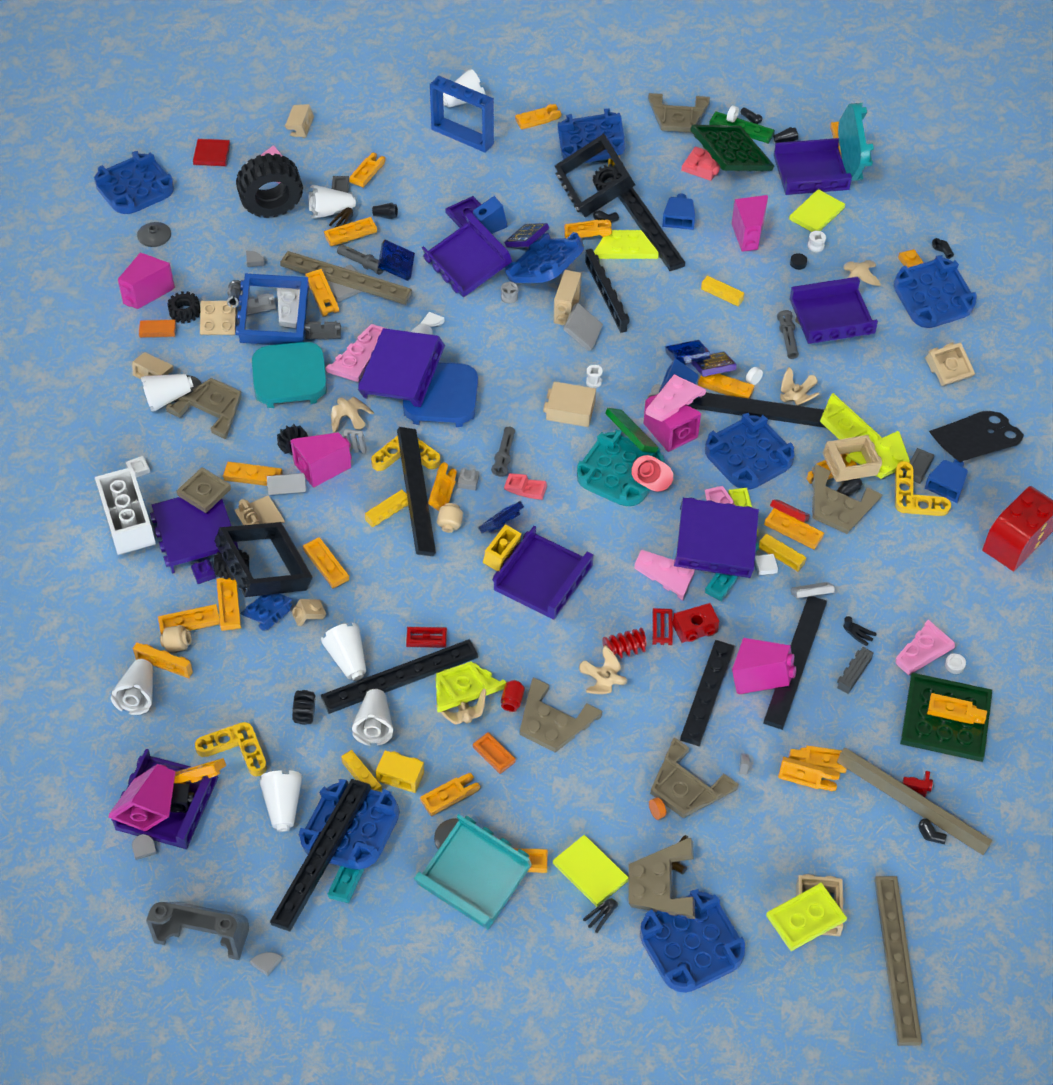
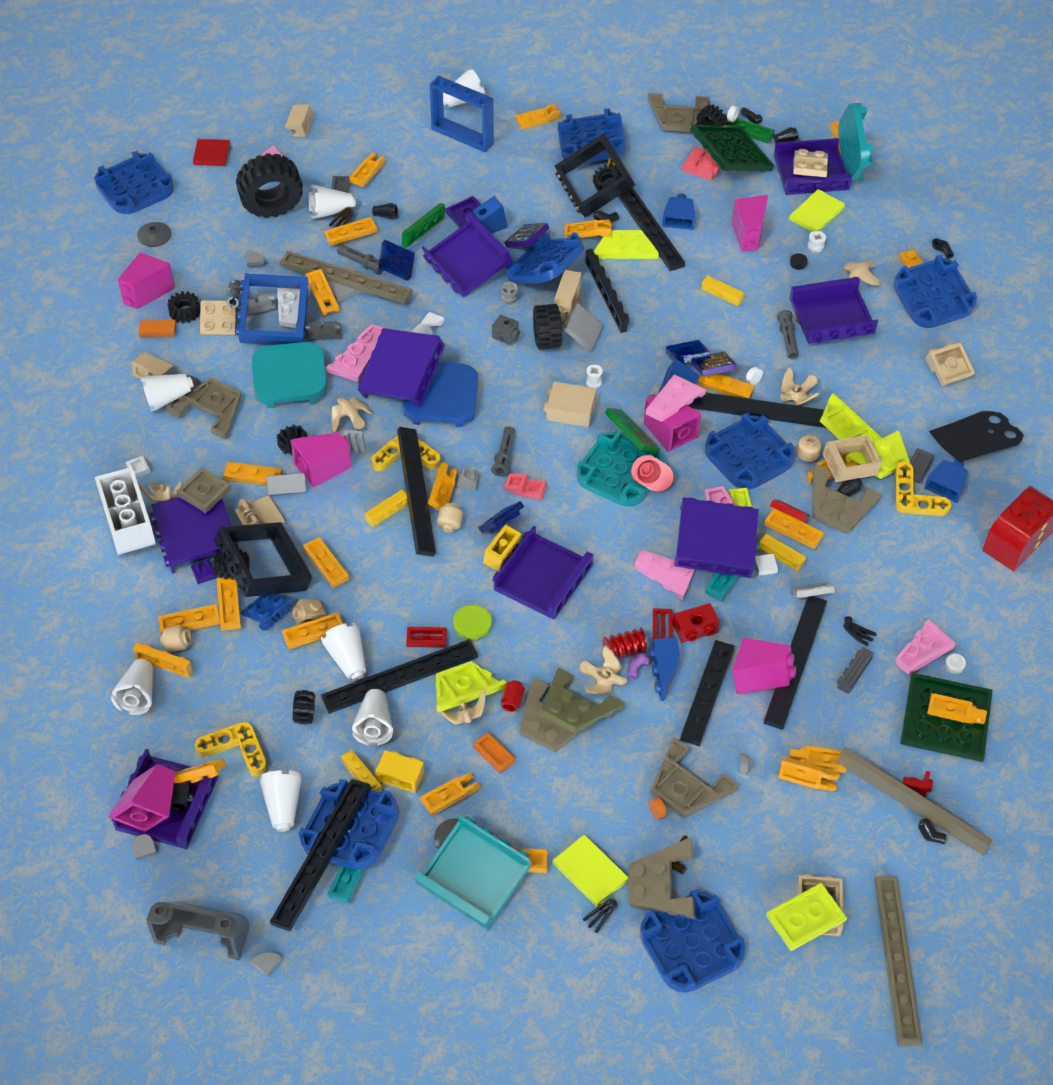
none -> tan animal [137,481,183,502]
none -> light orange plate [281,612,343,650]
none -> green tile [402,203,445,249]
none -> lime tile [453,605,492,641]
none -> dark grey brick [492,314,520,345]
none -> black tyre [533,304,562,350]
none -> olive wing [541,668,625,734]
none -> medium lavender arm [628,653,650,680]
none -> blue slope [649,637,680,701]
none -> black tyre [696,104,727,125]
none -> tan plate [793,149,828,177]
none -> tan head [797,435,822,462]

